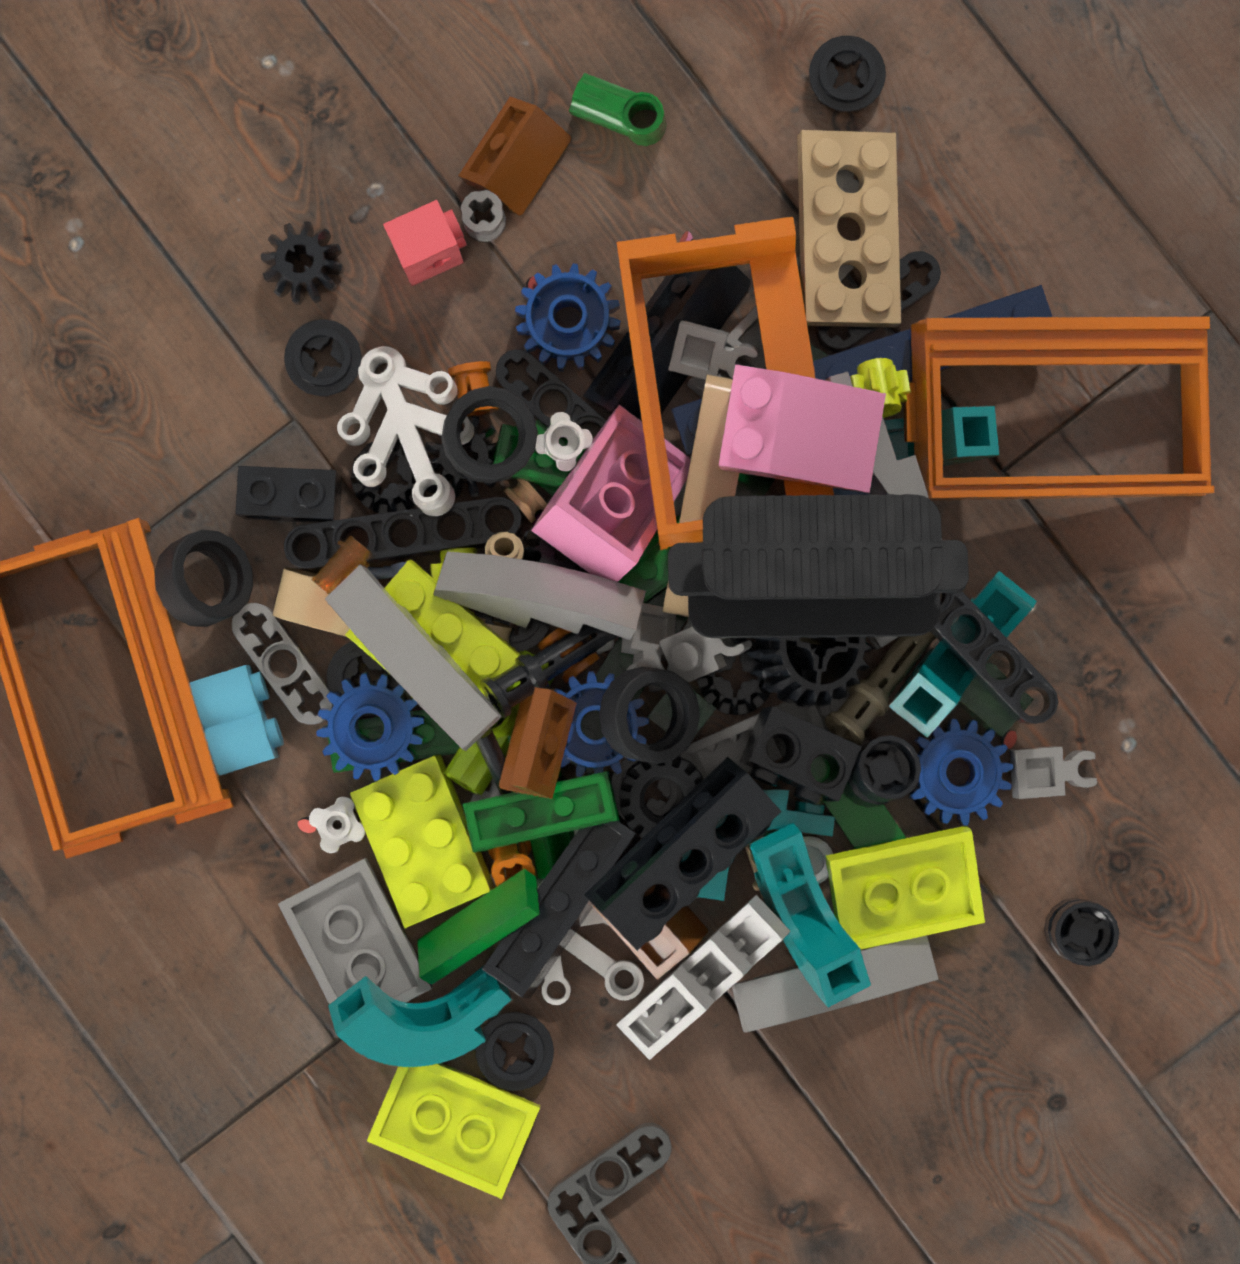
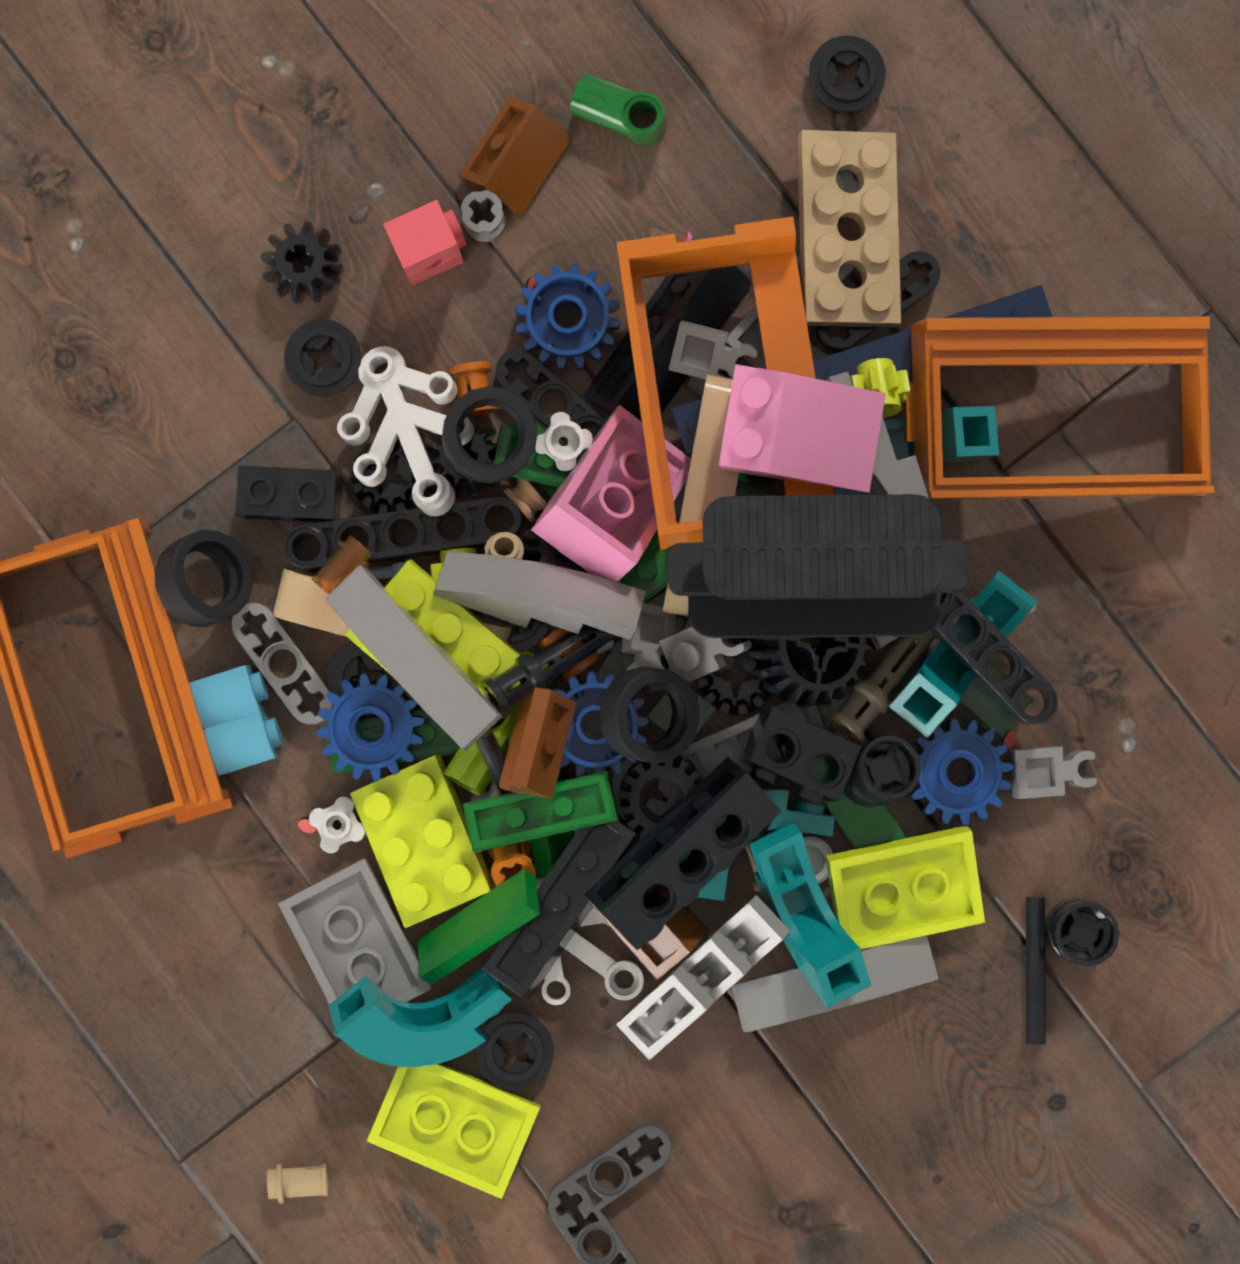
none -> tan pin [267,1164,328,1204]
none -> black bar [1026,897,1046,1045]

